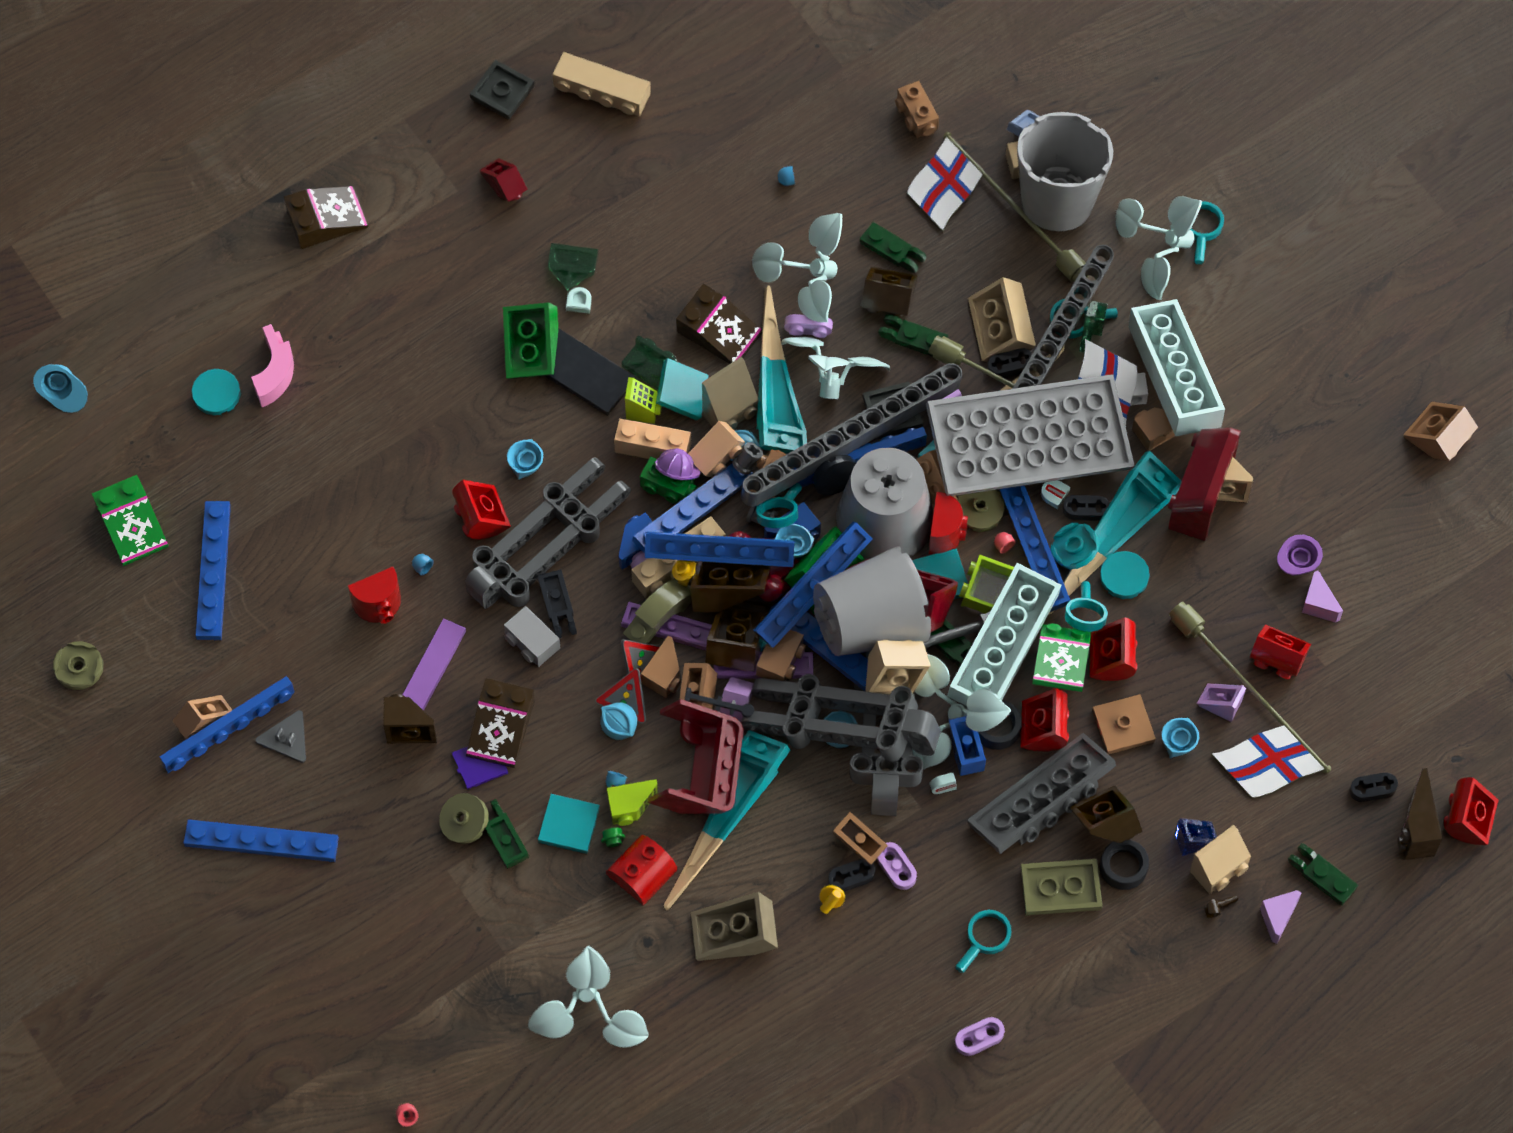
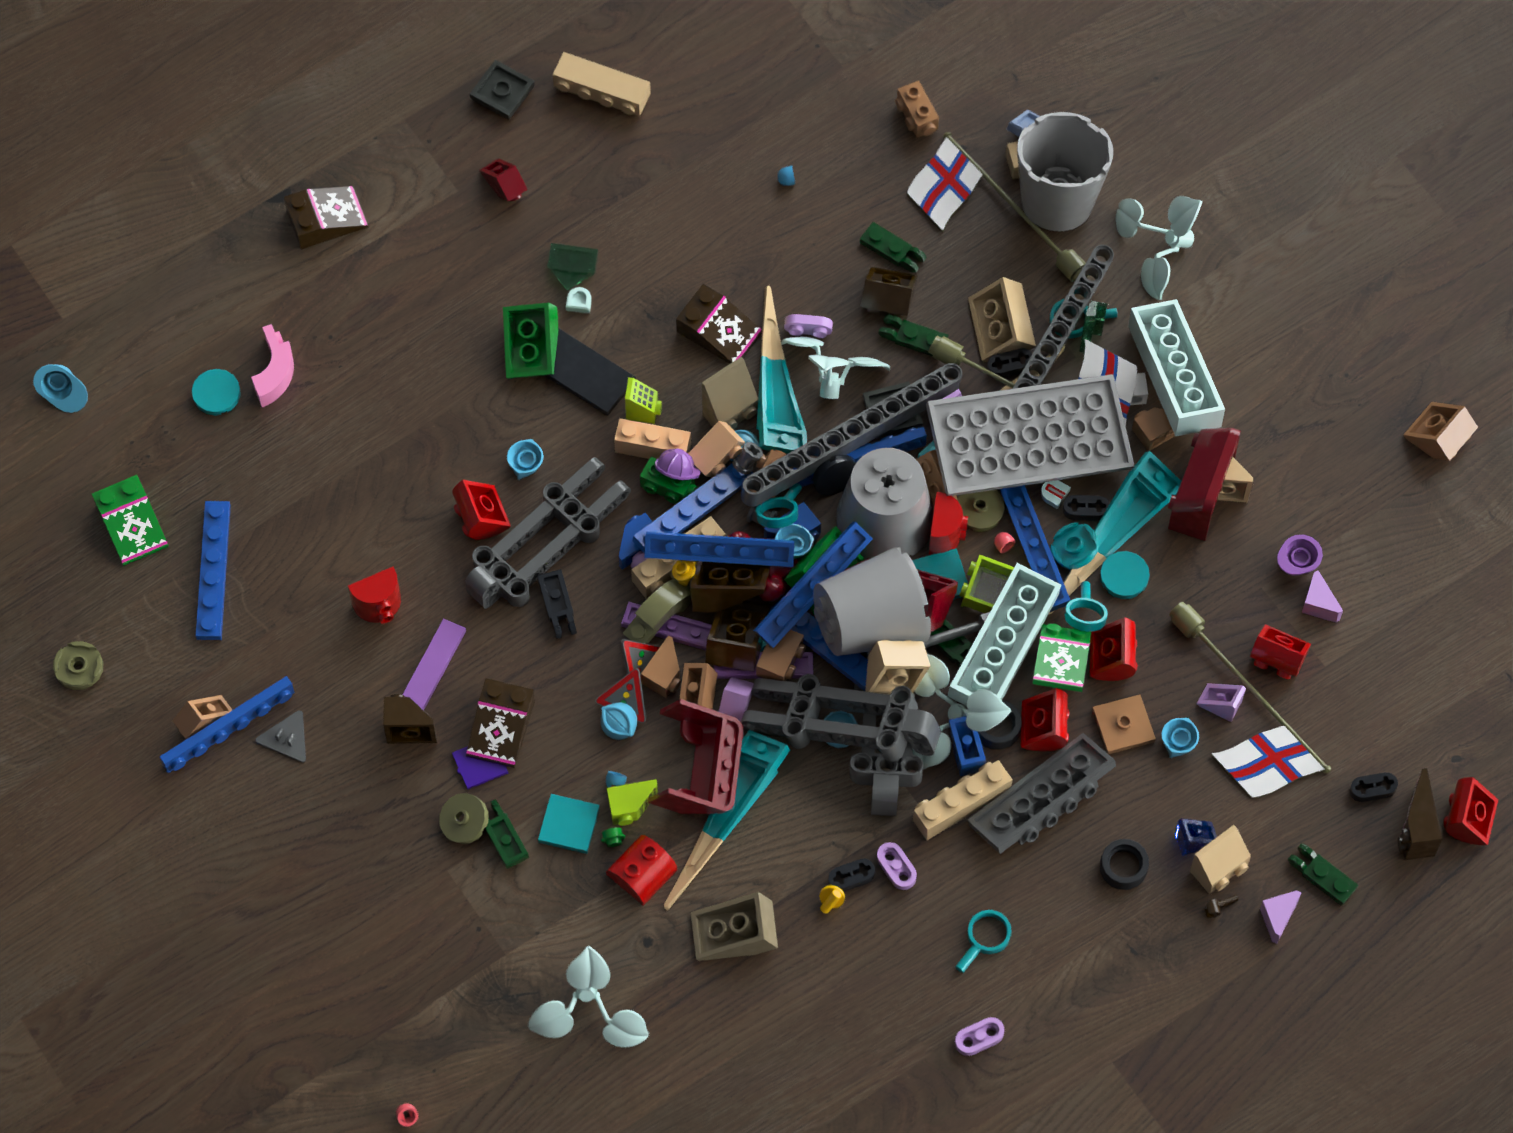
blue plate [184,820,339,862] -> none
dark azure hinge [412,554,434,576] -> none
light grey brick [504,606,560,667] -> none
clear green bracket [621,335,677,389] -> none
tile [656,358,709,420] -> none
black piece [684,687,754,717] -> none
light aqua plant [752,213,842,323] -> none
medium nougat slope [832,812,888,864] -> none
light aqua tile [930,773,957,794] -> none
olive plate [1021,859,1103,915] -> none
dark brown slope [1070,785,1143,843] -> none
teal piece [1190,201,1224,264] -> none
none -> tan brick [913,760,1013,841]

